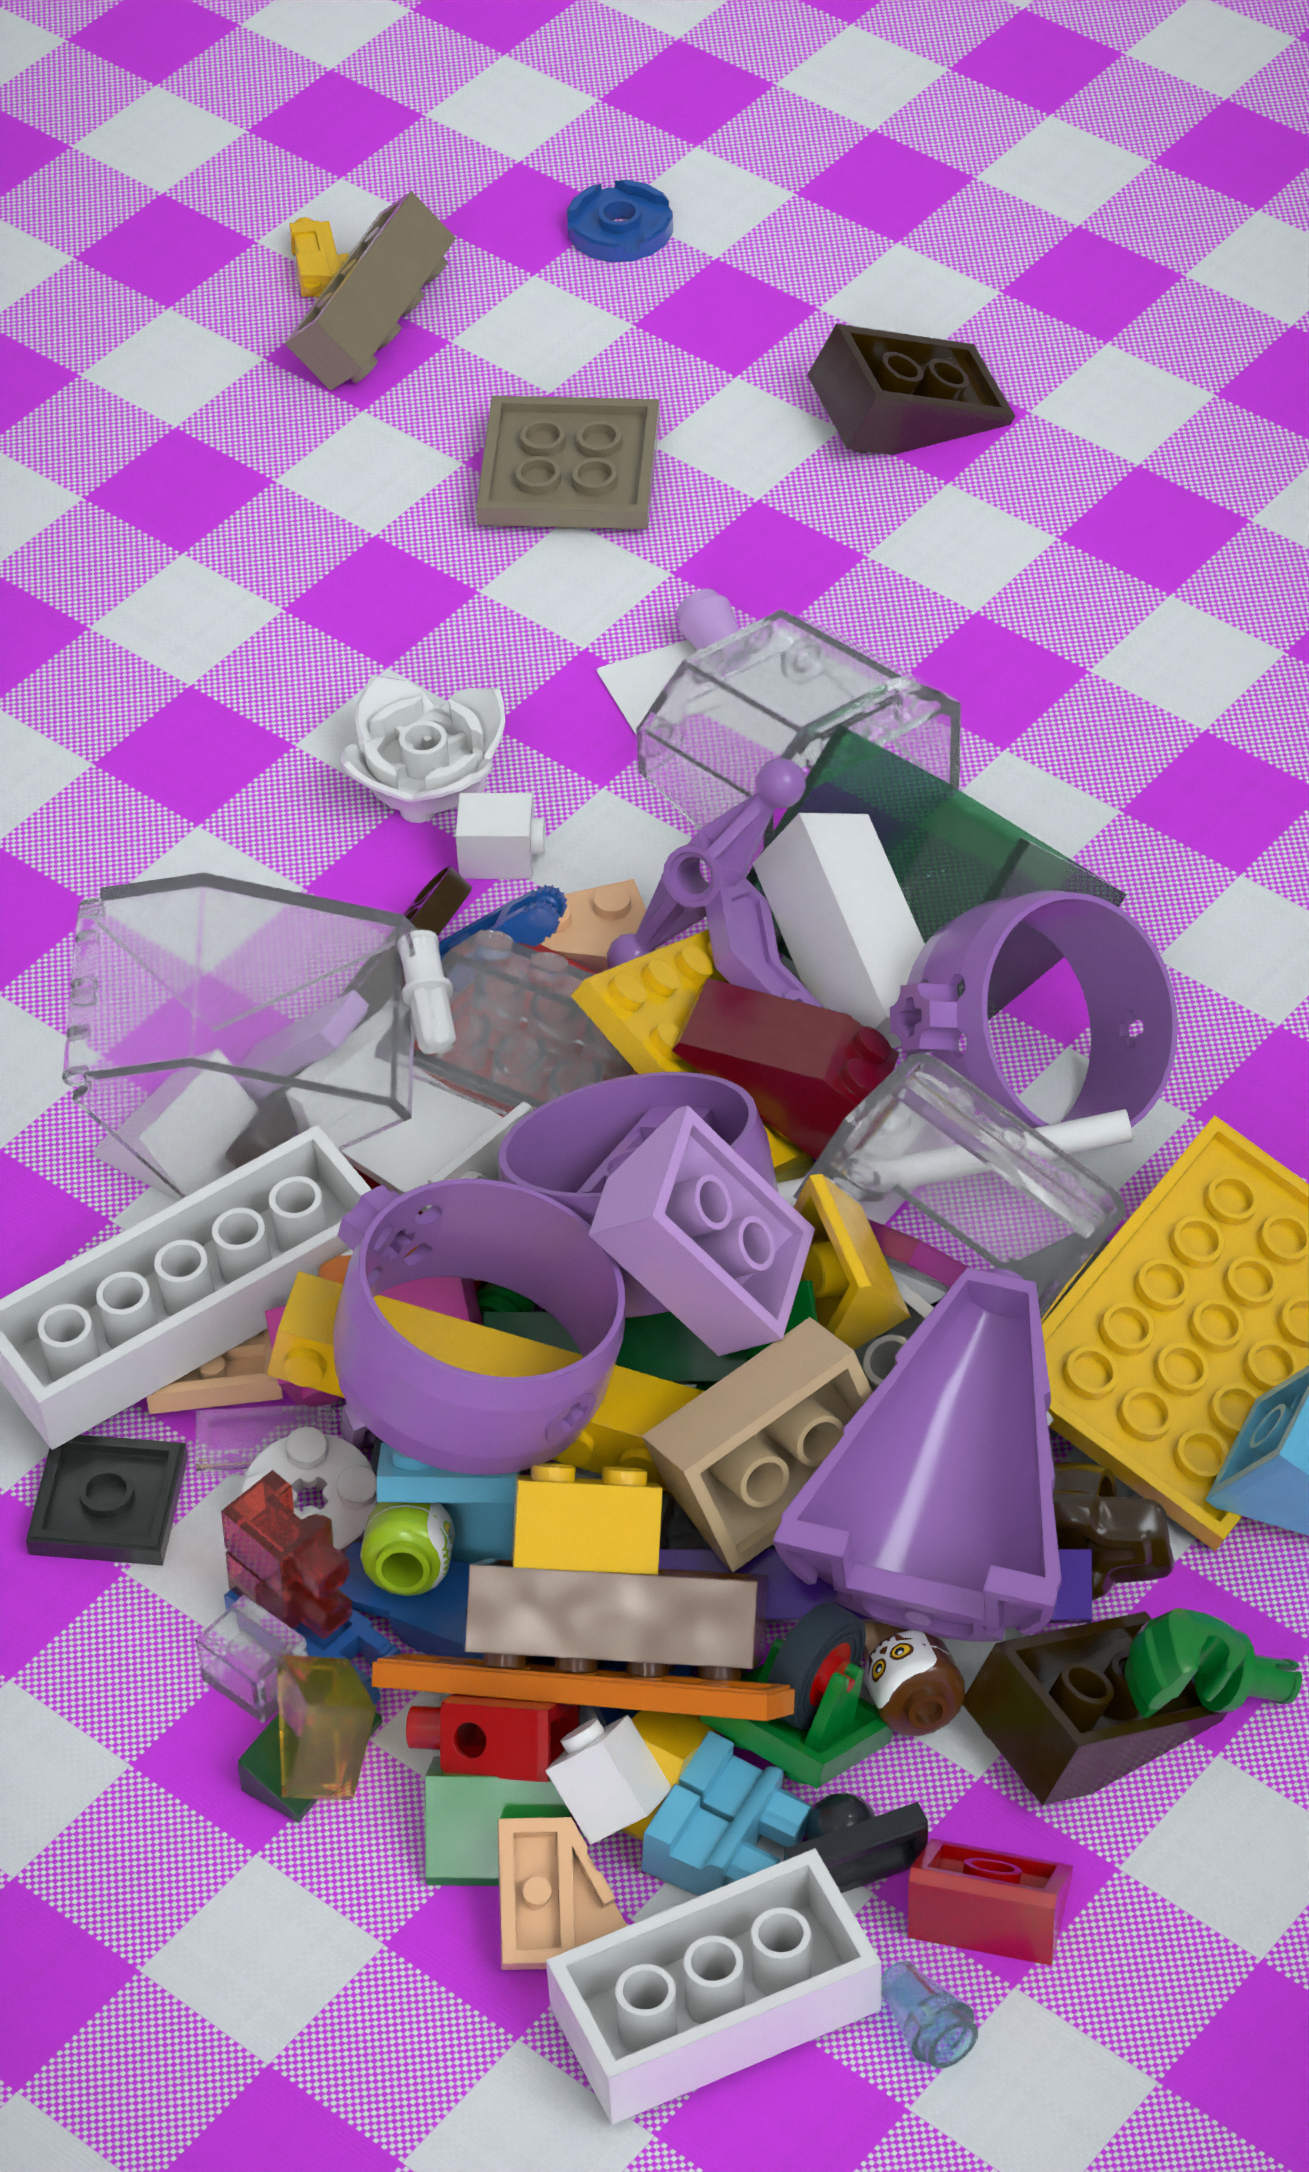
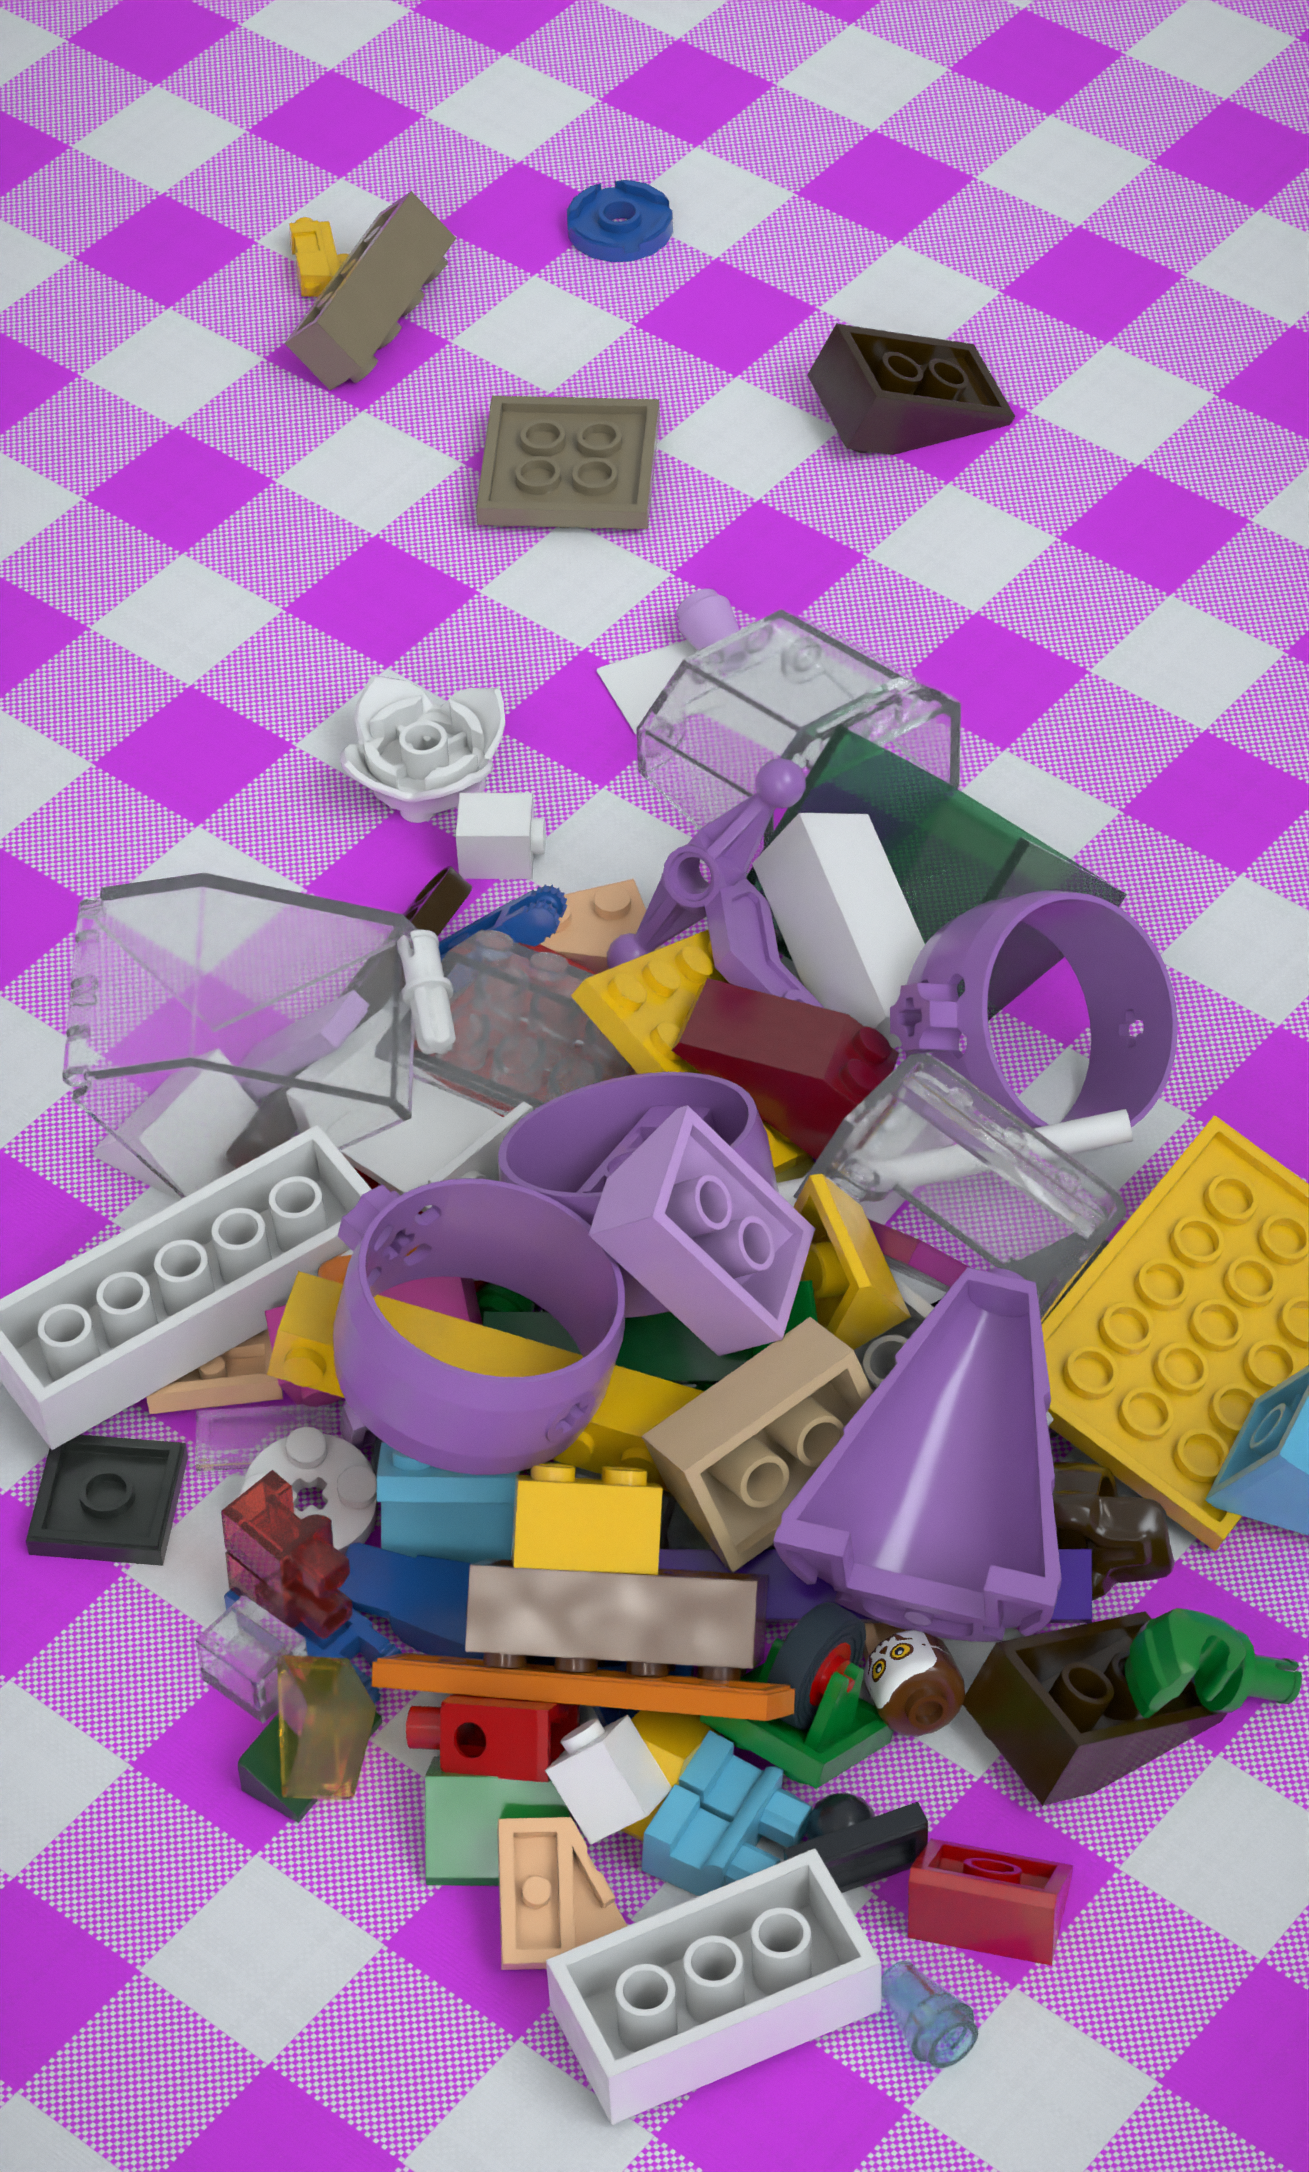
lime head [360,1502,455,1596] -> none

